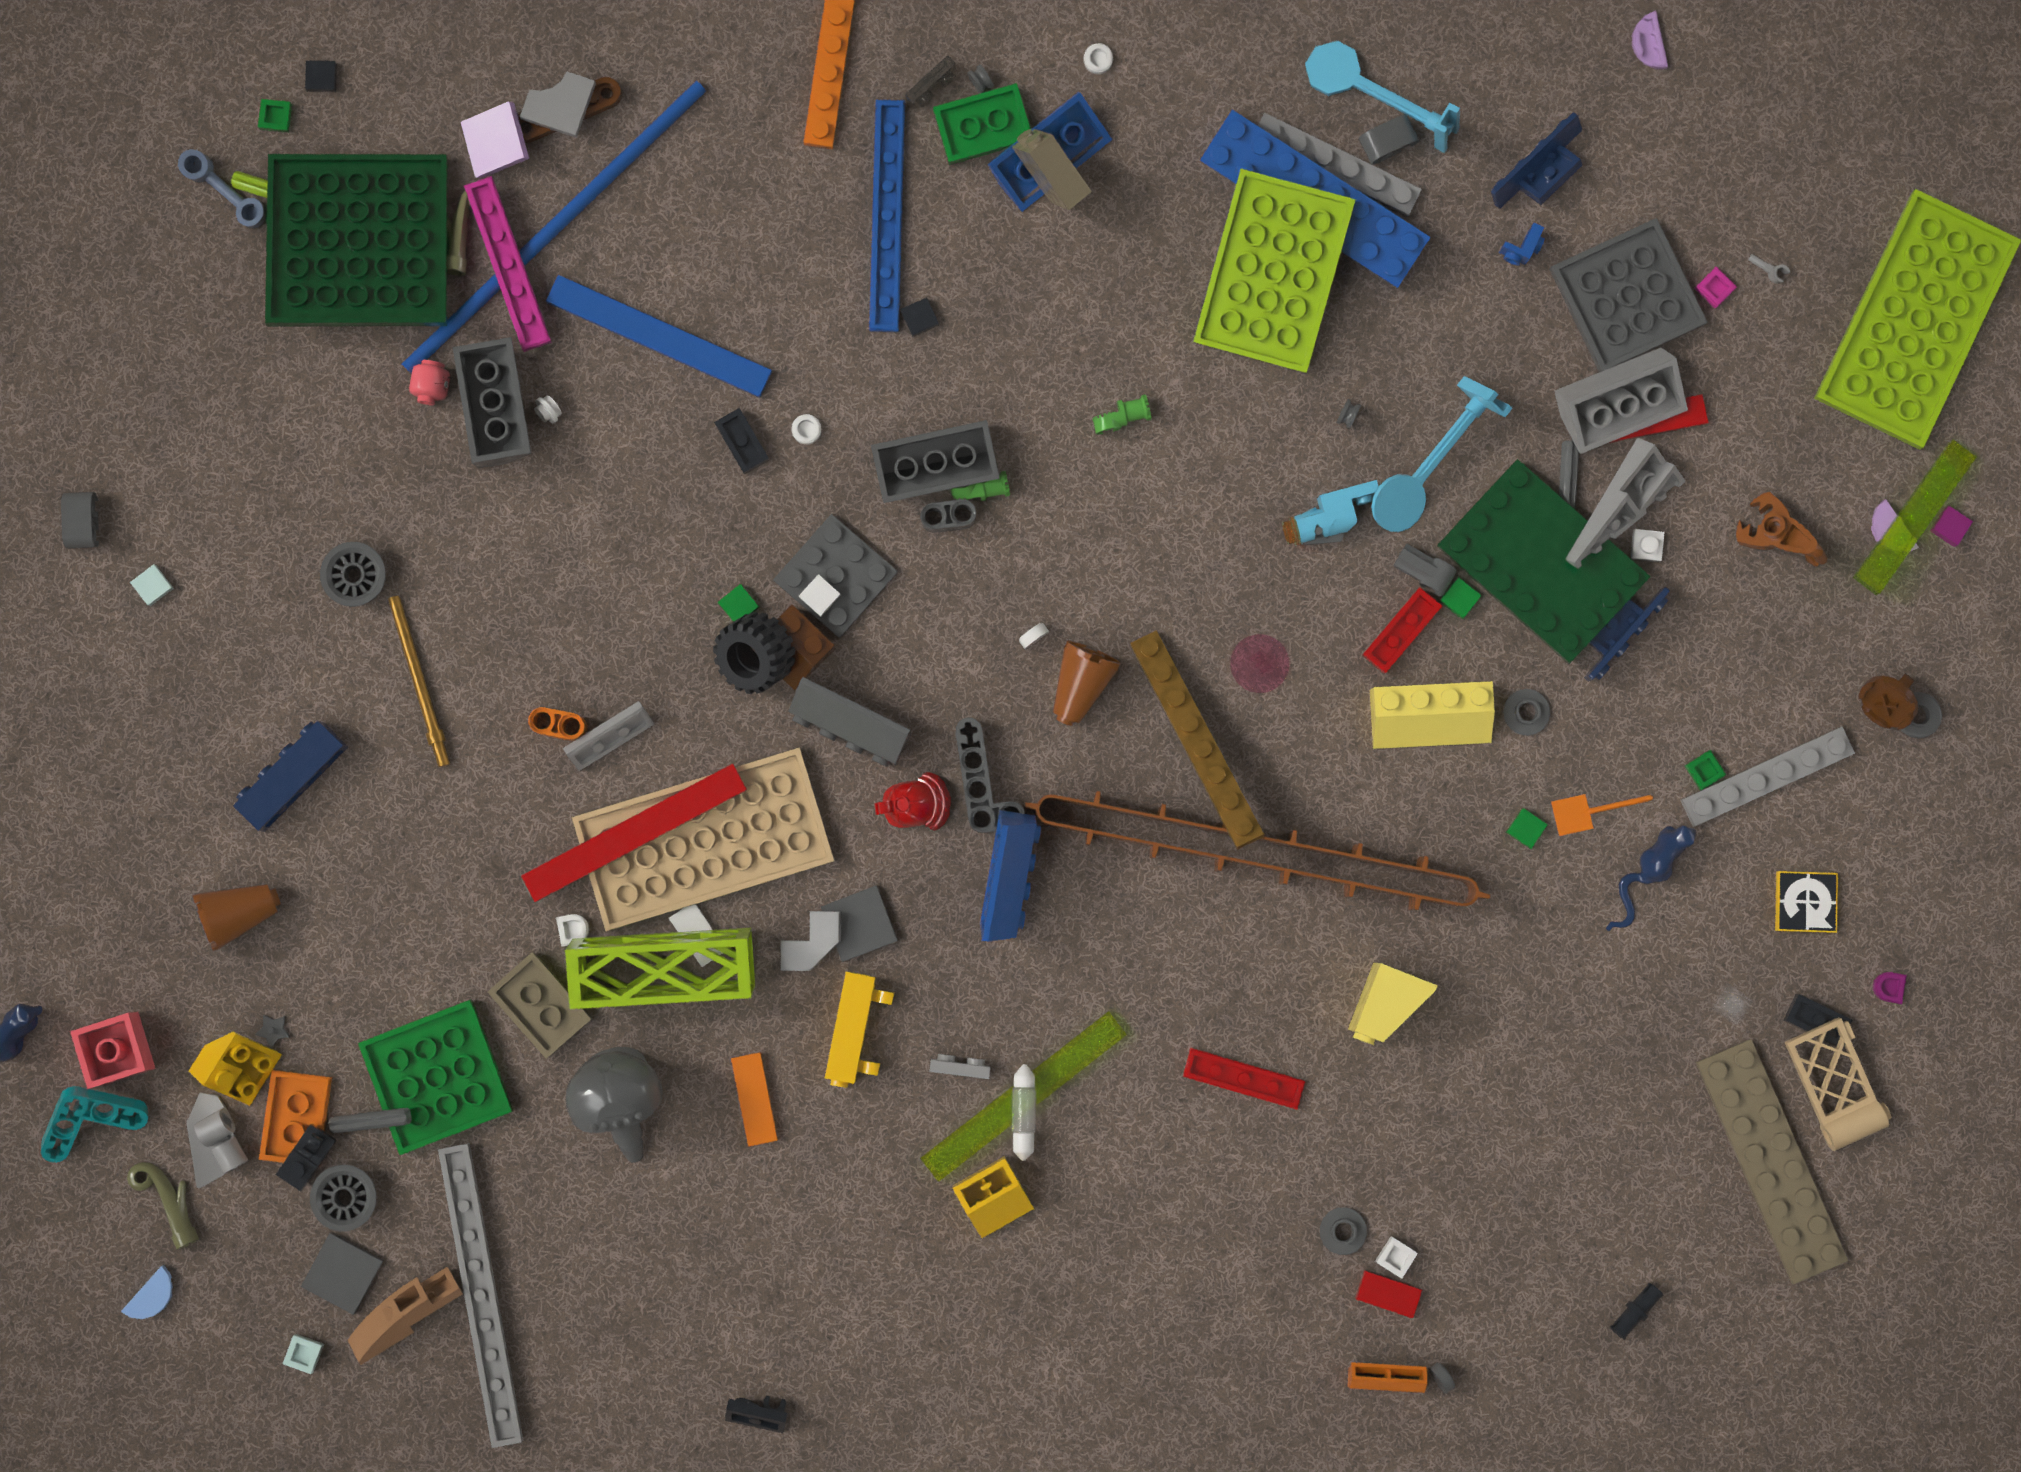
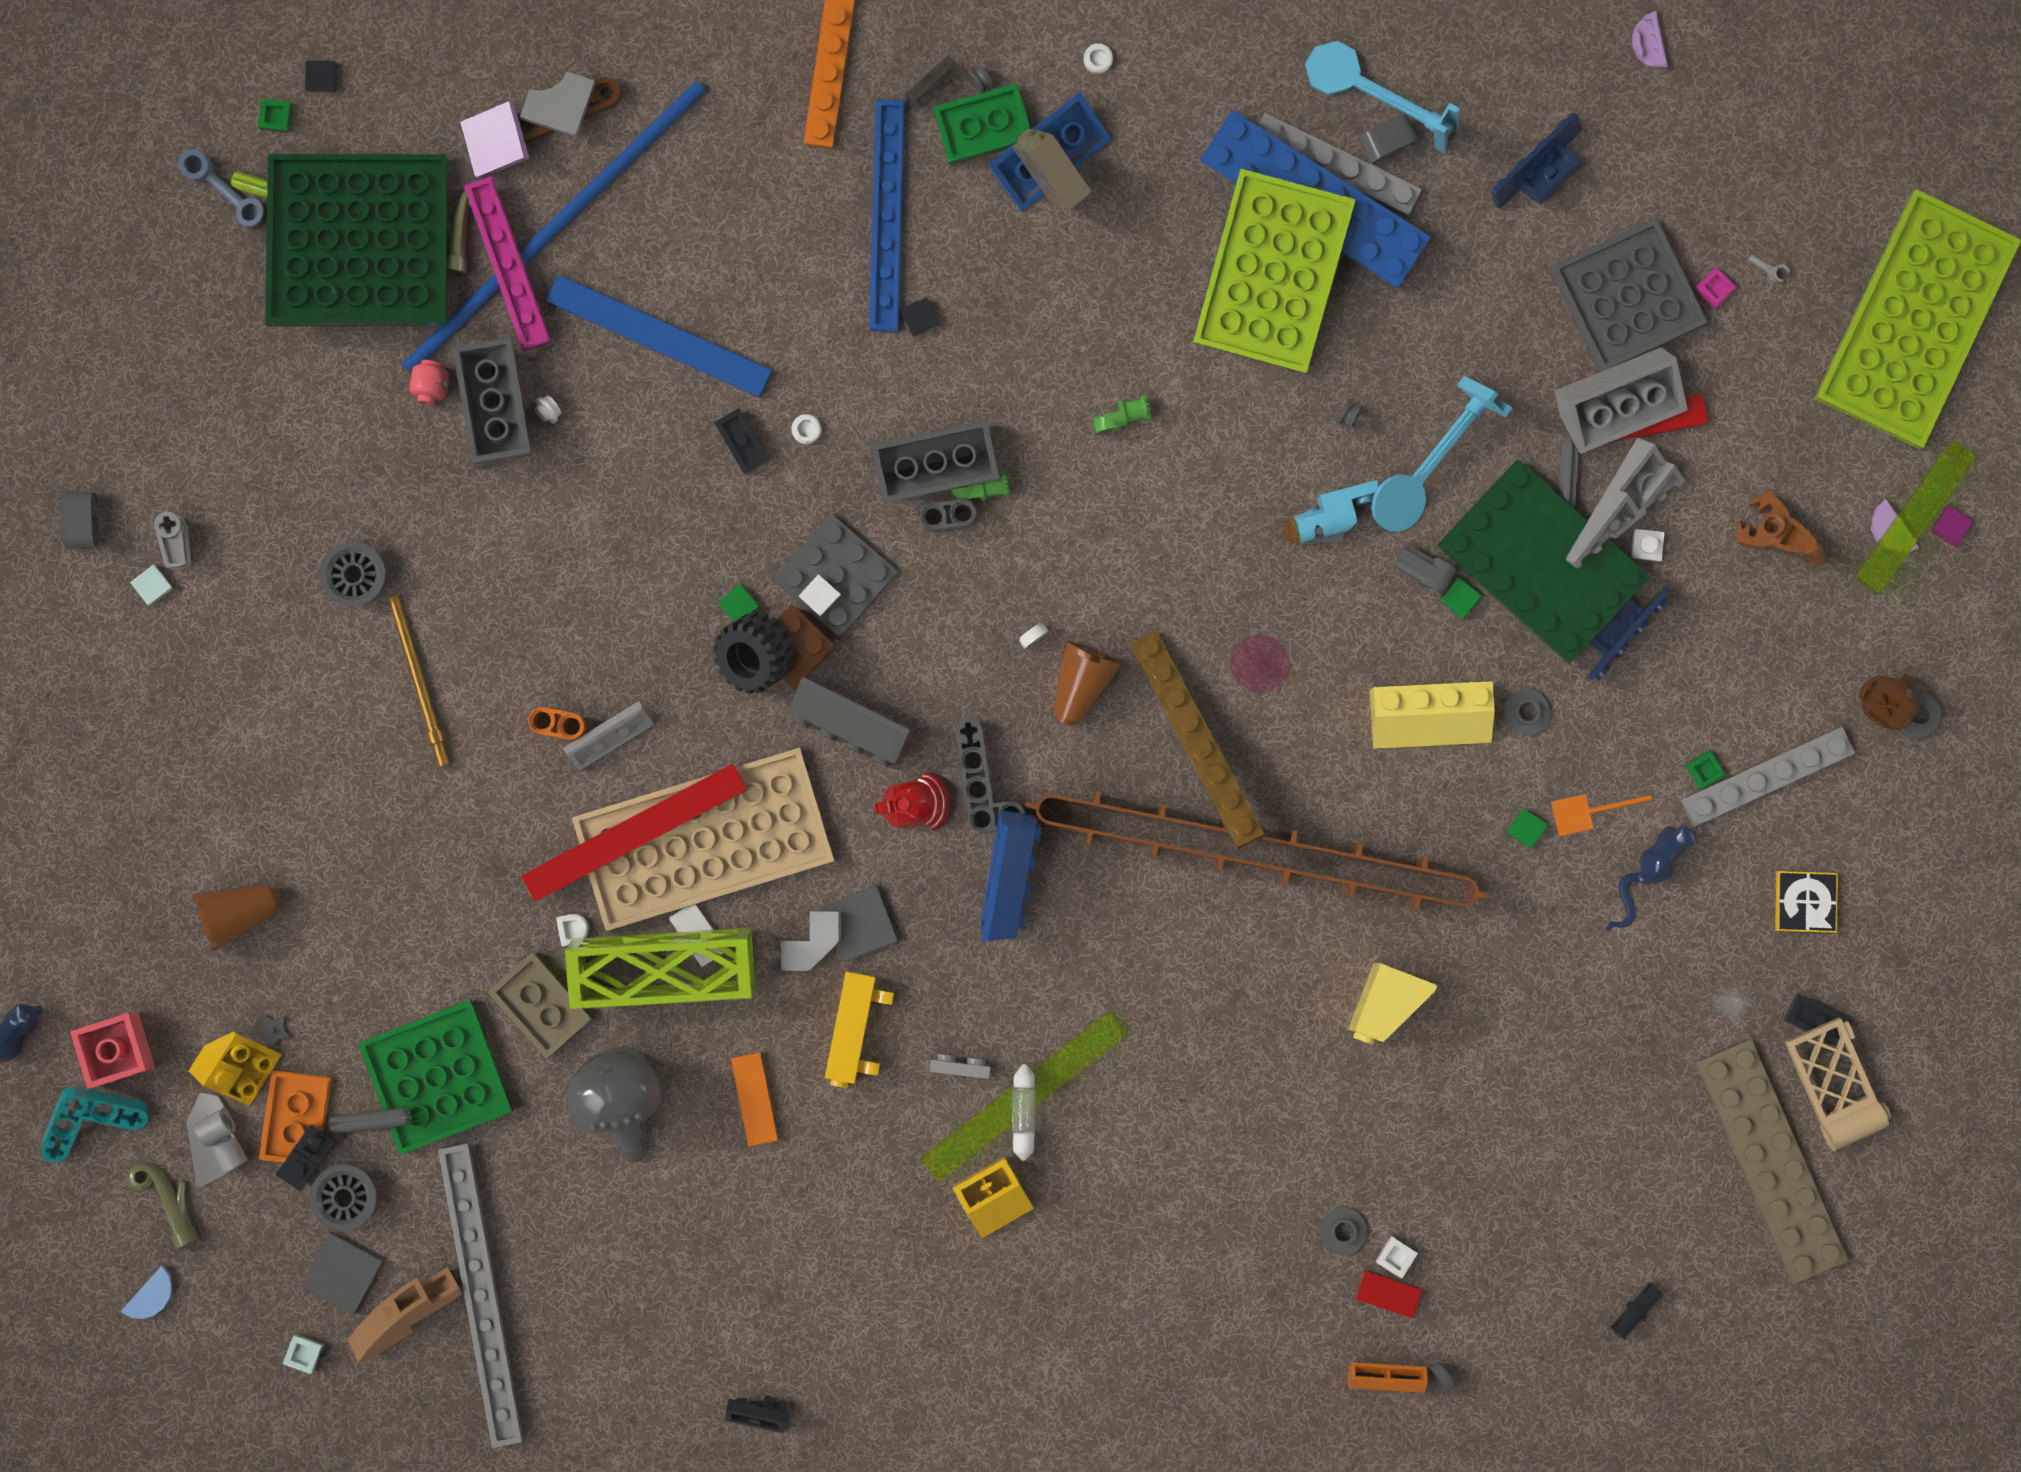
dark blue brick [233,720,348,832] -> none
red tile [1182,1048,1305,1110] -> none
red plate [1362,587,1442,674] -> none
blue bracket [1499,223,1545,266] -> none
magenta tile [1873,972,1907,1004] -> none
none -> light grey piece [154,512,192,570]

